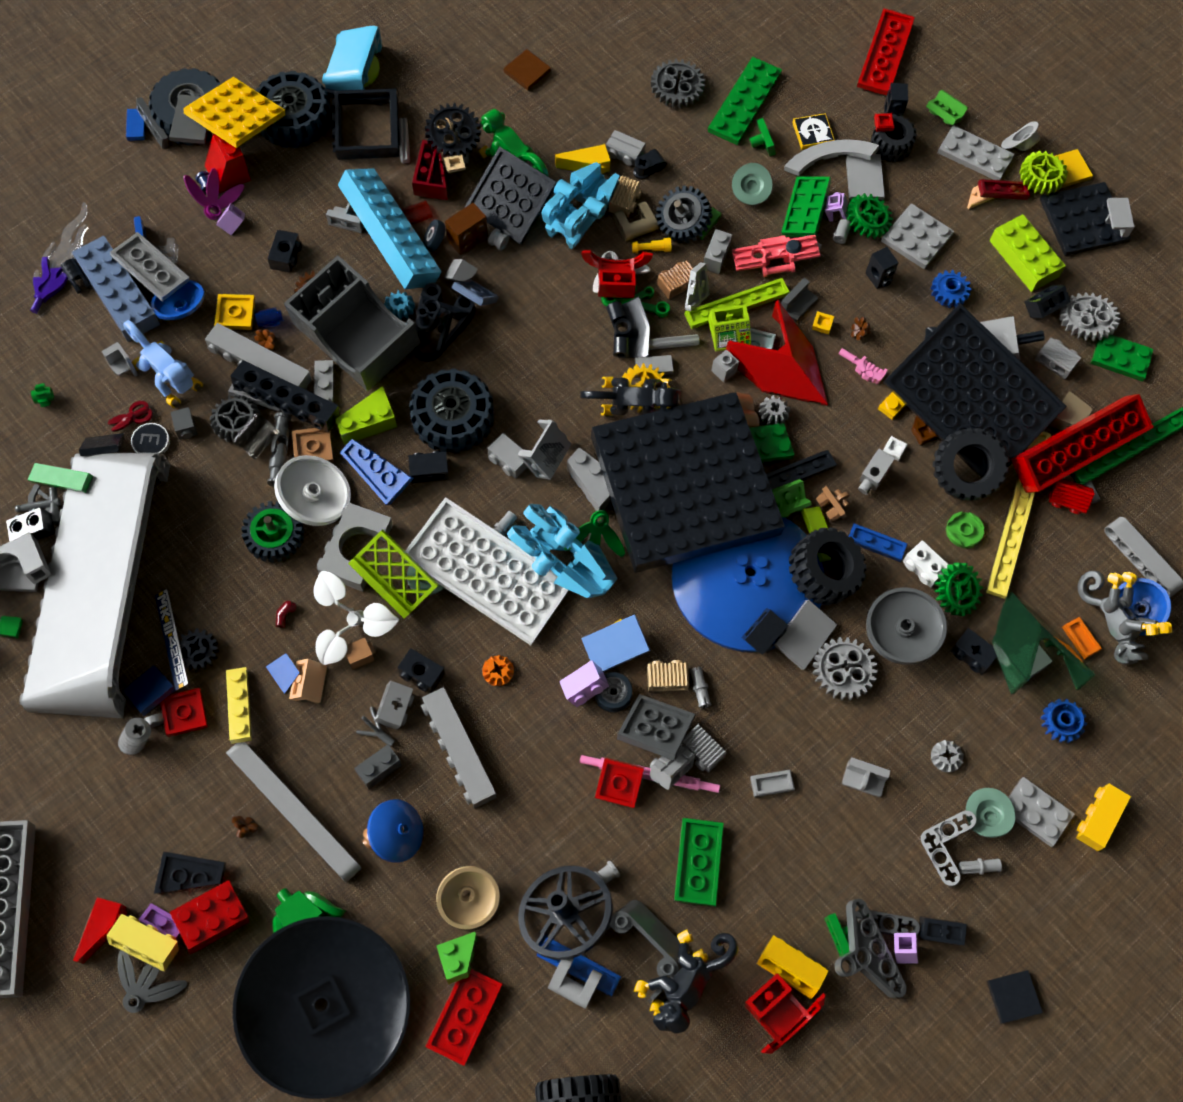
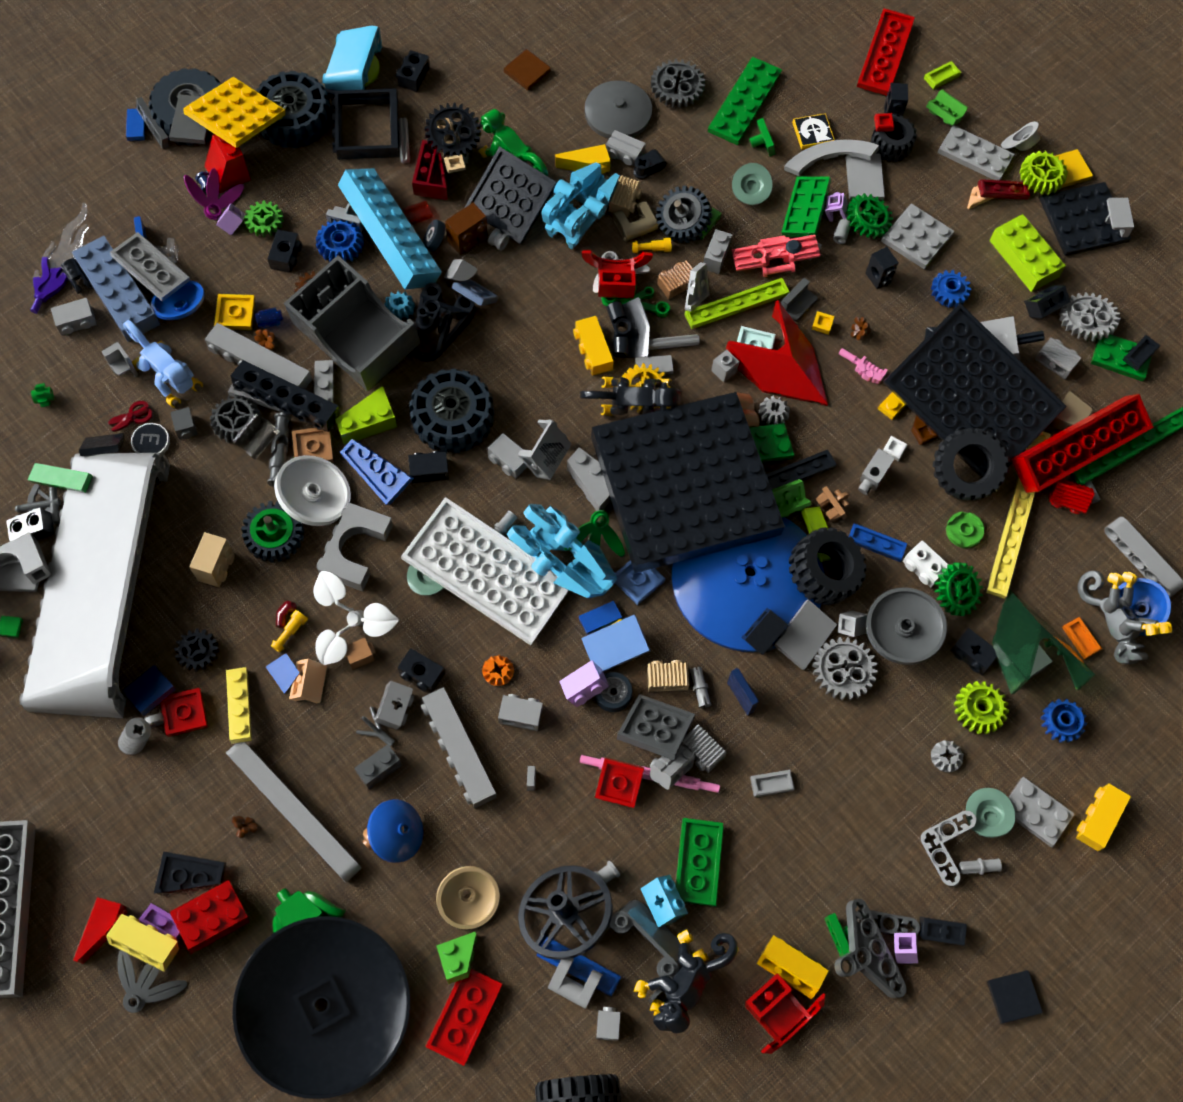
sticker [155,589,188,690] -> none
lime fence [348,529,439,619] -> none
lime slope [708,304,751,352] -> none
light grey panel [842,757,890,797] -> none
none -> light grey brick [51,298,97,335]
none -> tan brick [189,532,235,588]
none -> bright green gear [244,200,284,237]
none -> yellow piece [271,610,308,653]
none -> blue gear [316,219,364,262]
none -> black brick [396,50,430,92]
none -> light grey brick [498,694,543,731]
none -> light grey tile [527,766,536,791]
none -> yellow brick [573,316,613,376]
none -> blue tile [579,601,622,635]
none -> dark grey dish [585,81,652,139]
none -> light grey brick [596,1007,620,1041]
none -> medium blue tile [615,560,665,606]
none -> medium azure brick [641,875,688,927]
none -> dark blue tile [727,668,759,716]
none -> light grey panel [838,611,868,637]
none -> lime tile [924,61,961,90]
none -> lime gear [954,681,1009,735]
none -> black tile [1123,335,1160,371]

